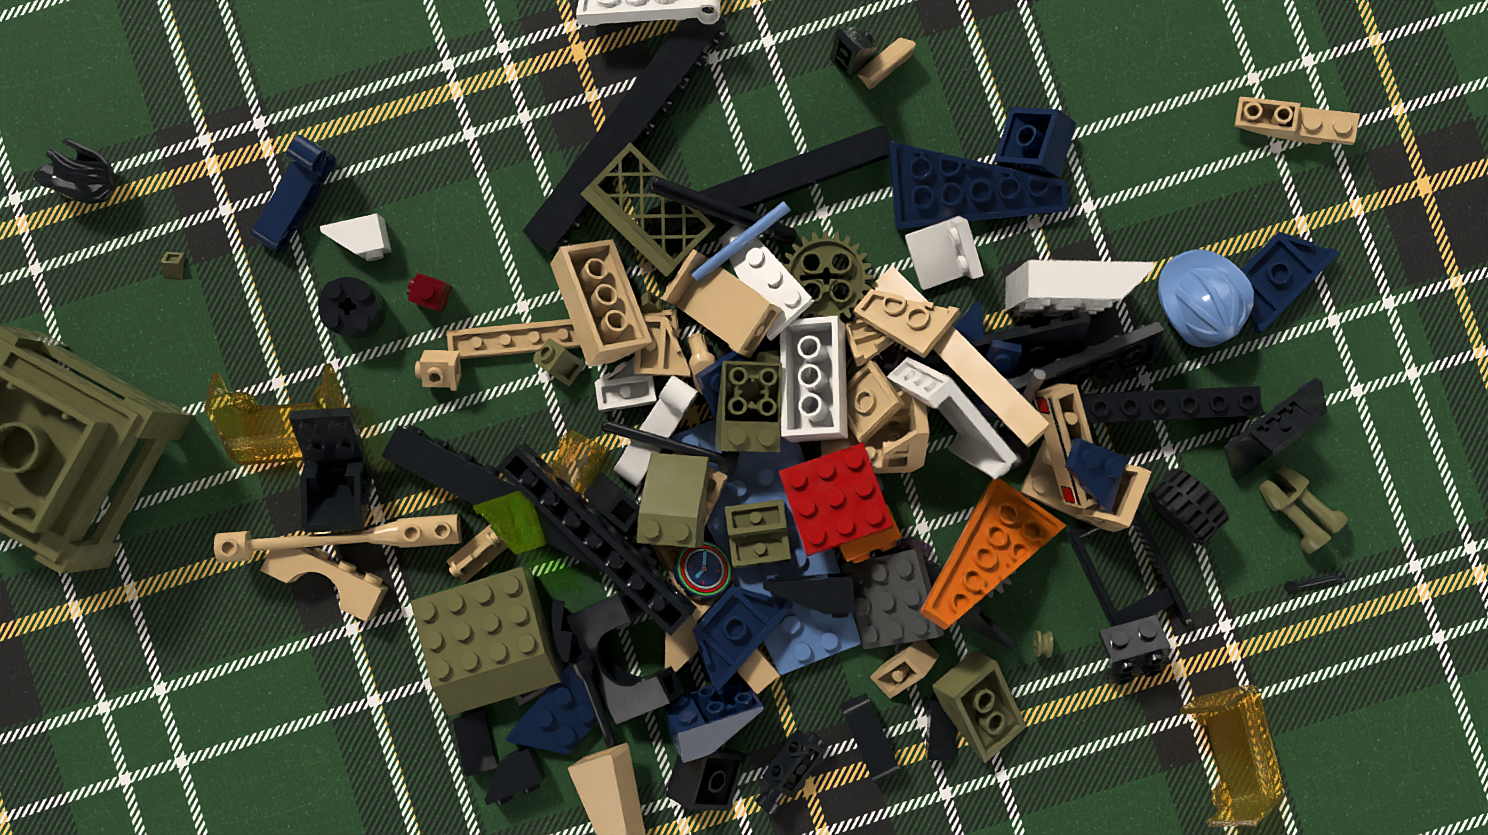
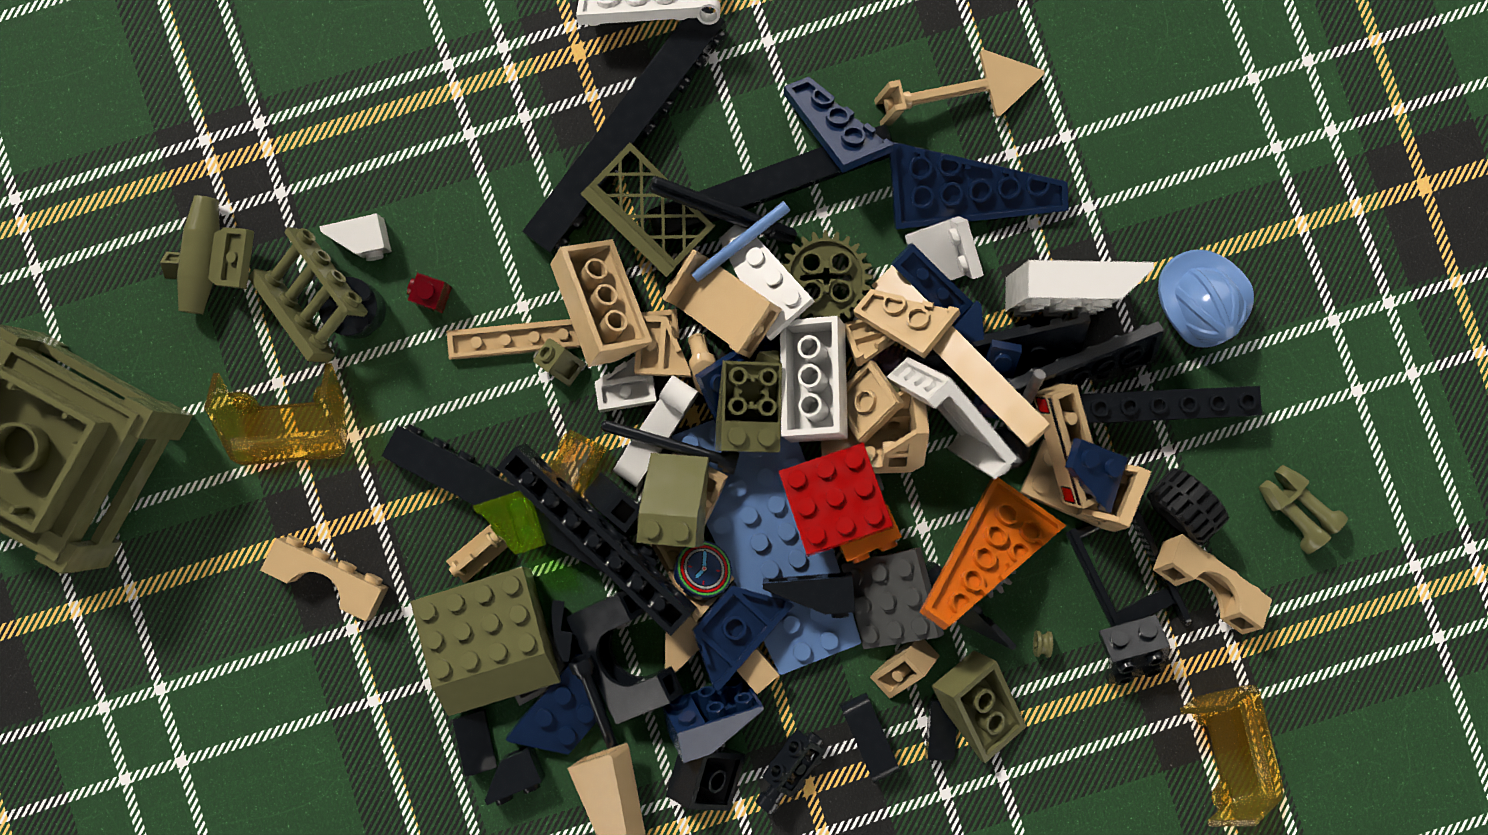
black hair [33,138,116,204] -> none
tan bar [214,514,462,563] -> none
dark blue beam [251,135,336,253] -> none
black bracket [289,407,373,533] -> none
tan brick [415,350,462,391] -> none
olive piece [637,290,662,313] -> none
olive slope [725,499,791,569] -> none
black slope [830,27,877,79] -> none
tan slope [857,38,916,90] -> none
clear purple tile [897,536,931,556] -> none
dark blue slope [994,107,1076,178] -> none
black bracket [1224,377,1327,481] -> none
tan slope [1234,96,1360,145] -> none
dark blue wing [1240,232,1339,333] -> none
black hinge [1284,571,1346,593] -> none
none -> olive plate [177,195,254,314]
none -> olive fence [248,227,368,363]
none -> dark blue wing [783,77,894,173]
none -> tan piece [874,49,1045,126]
none -> dark blue plate [891,243,974,324]
none -> tan arch [1153,534,1272,635]

